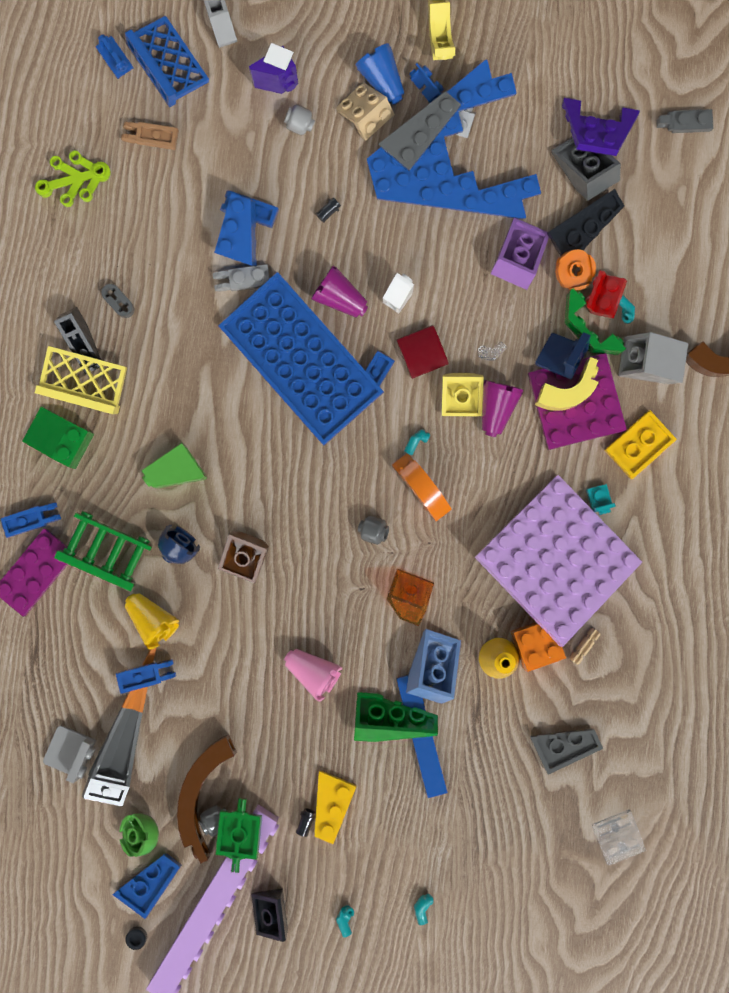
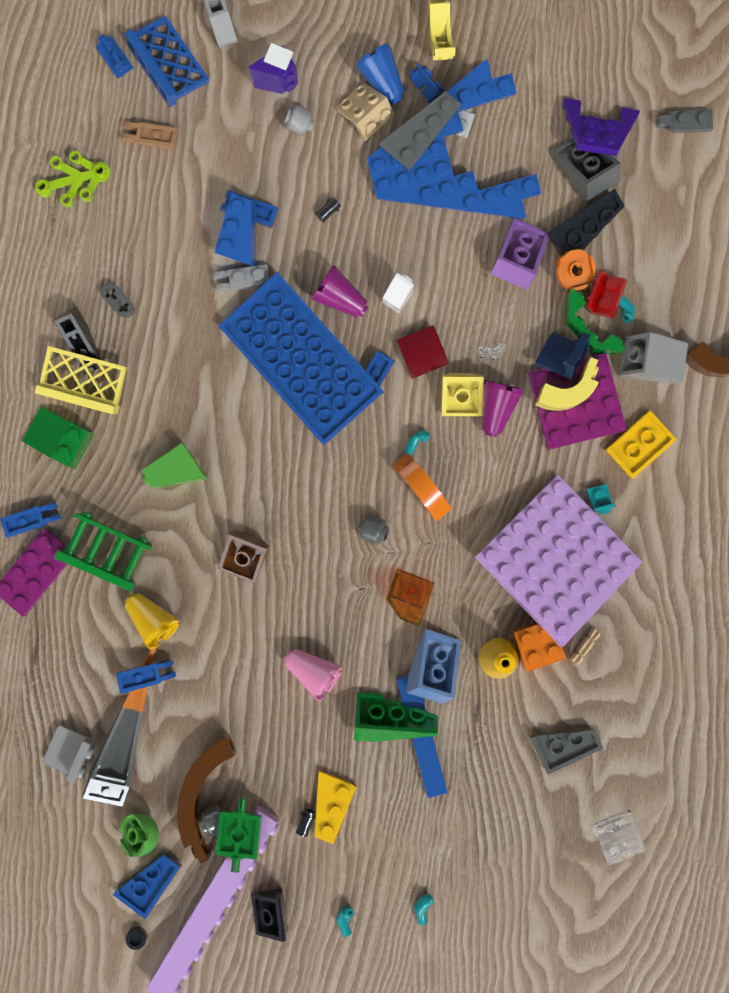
dark blue cylinder [158,525,200,564] -> none

